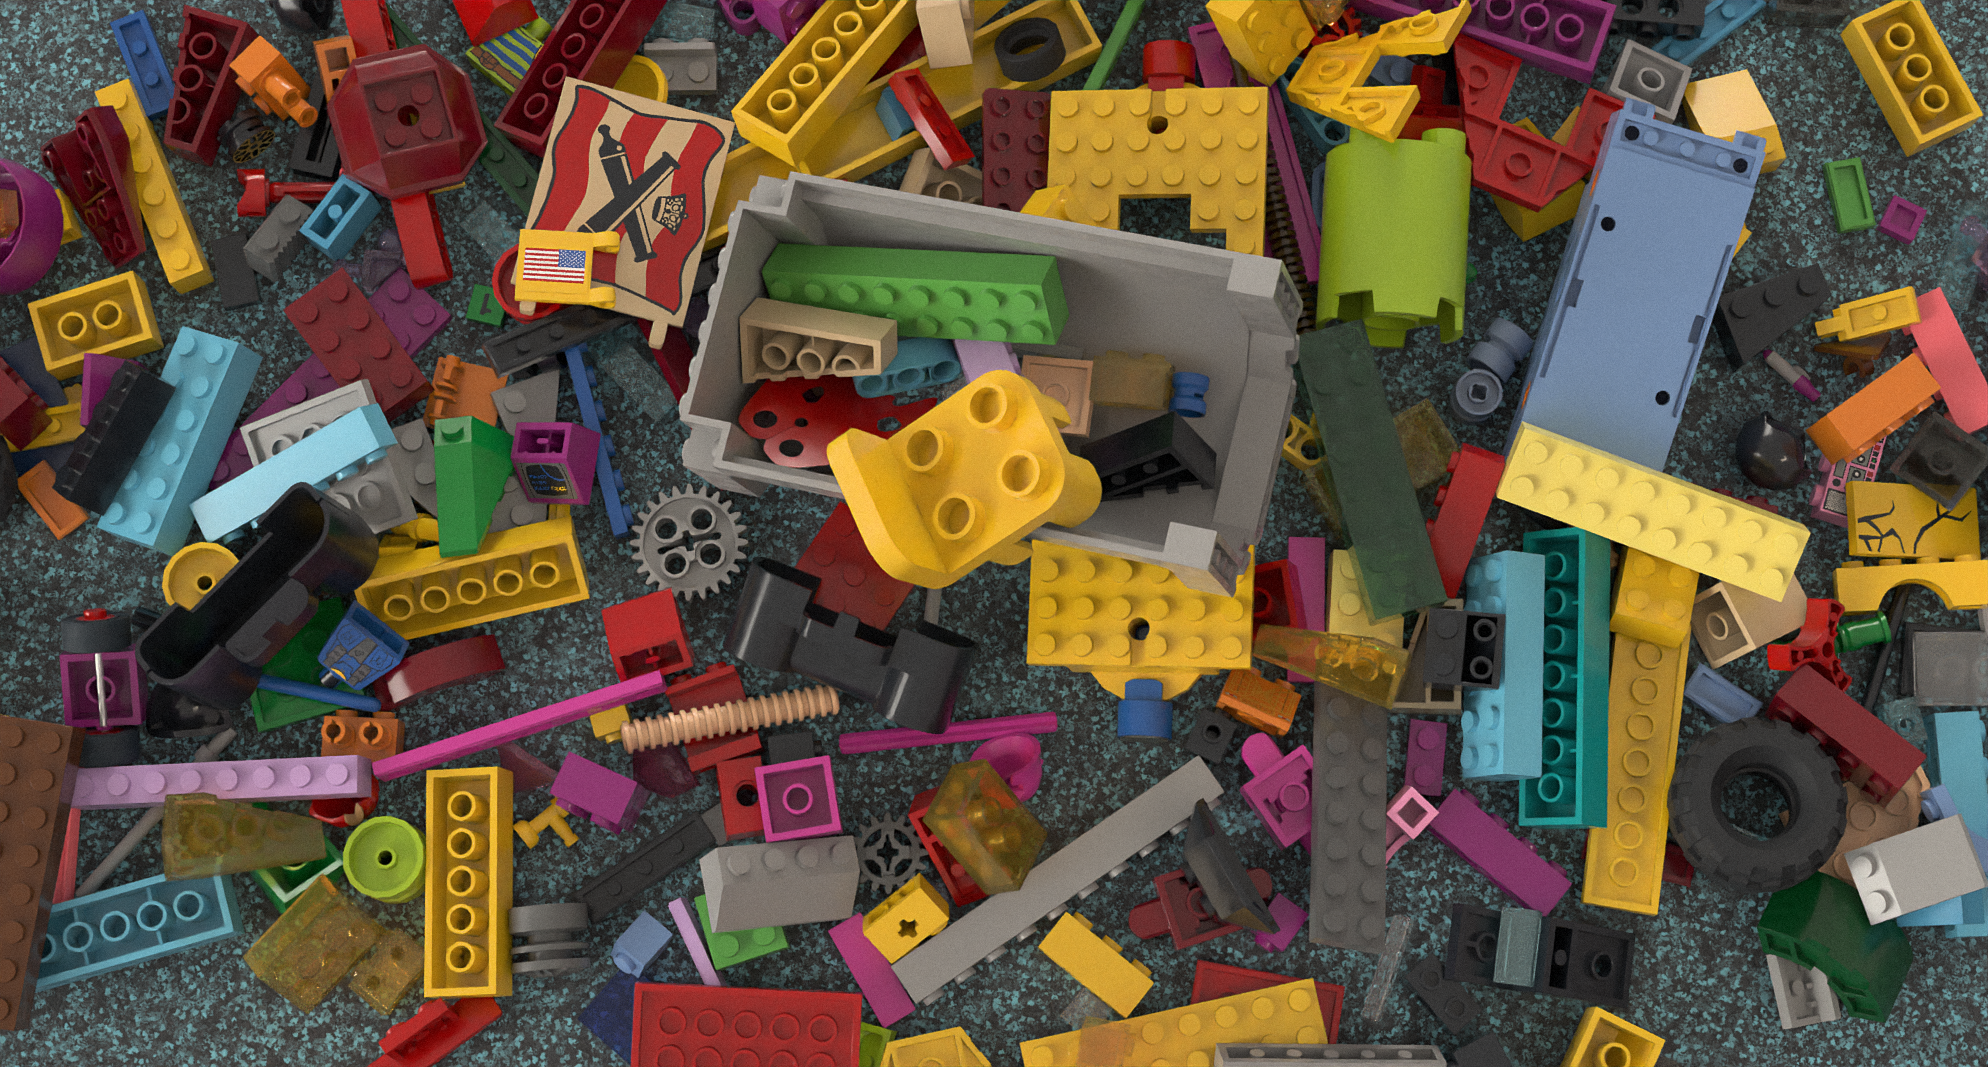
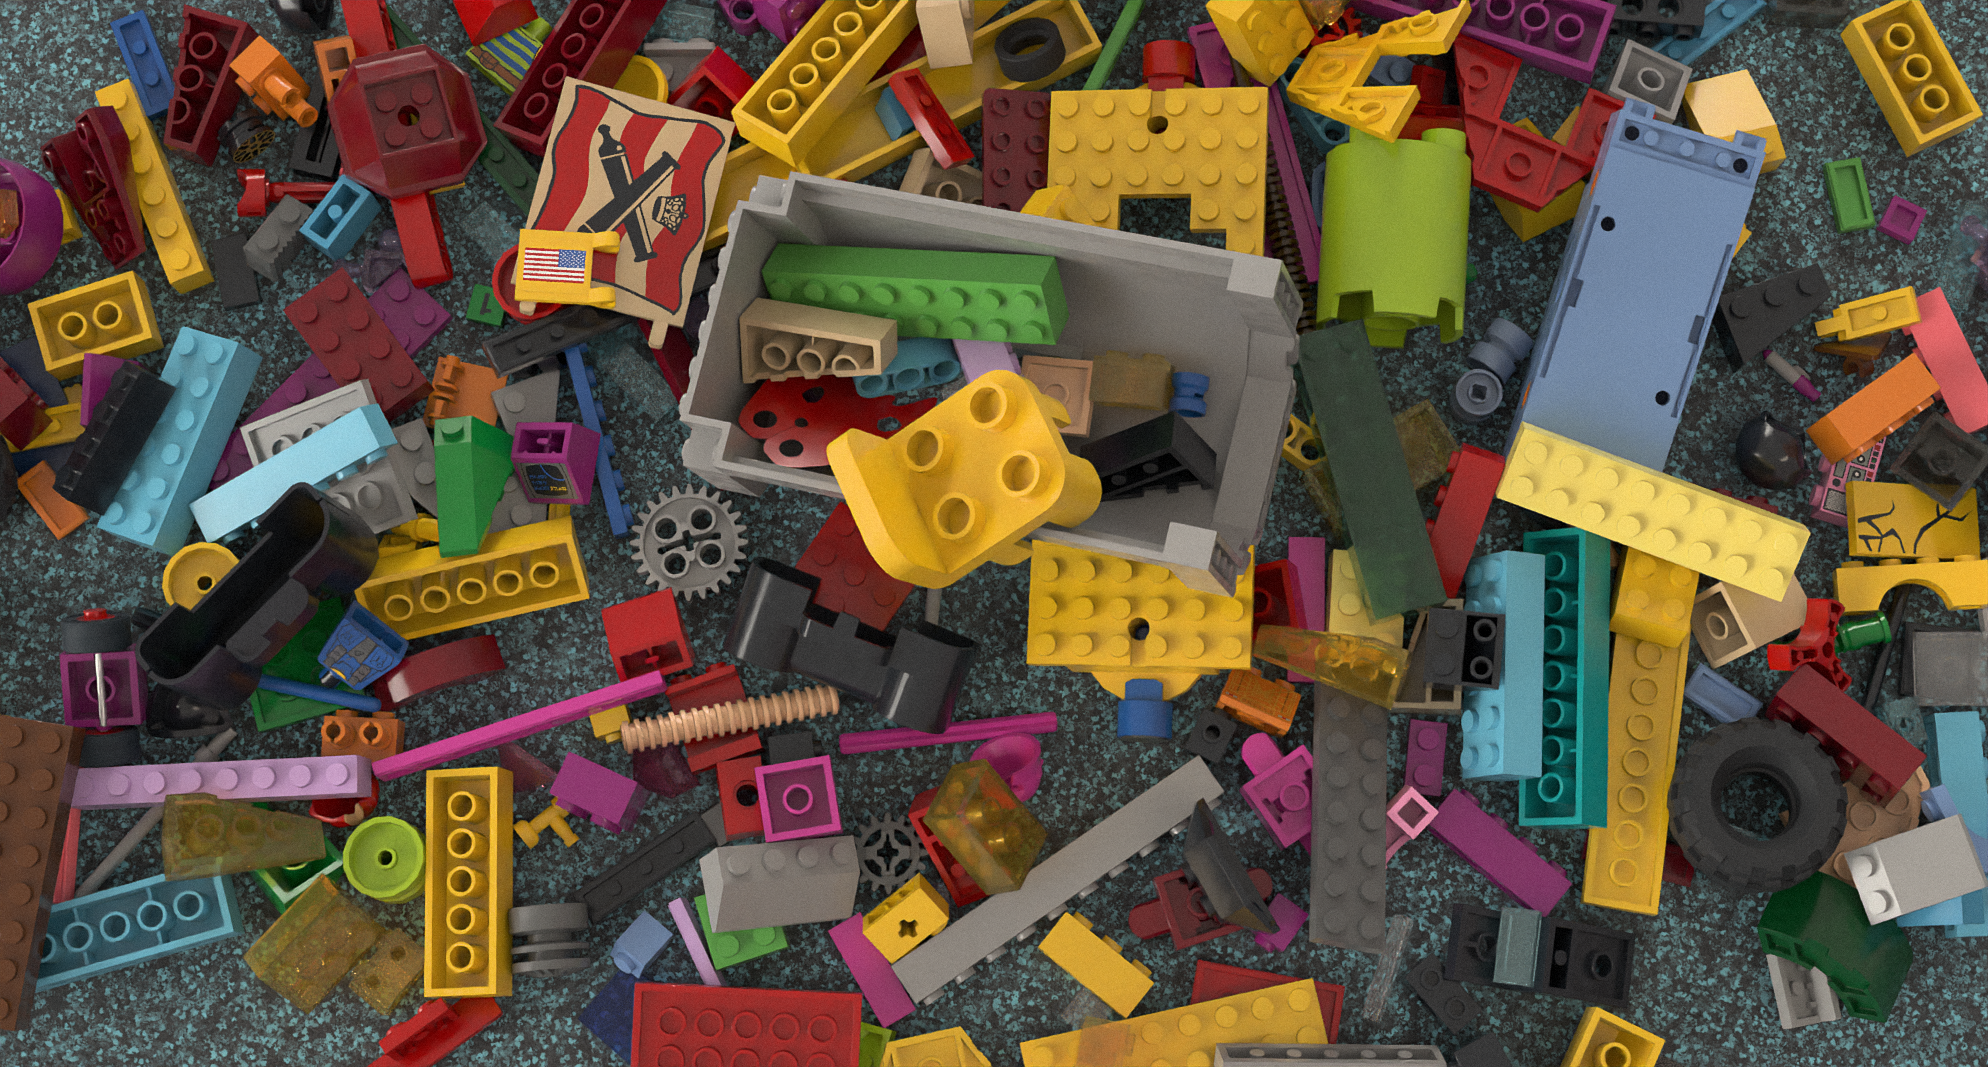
none -> red slope [666,46,756,138]

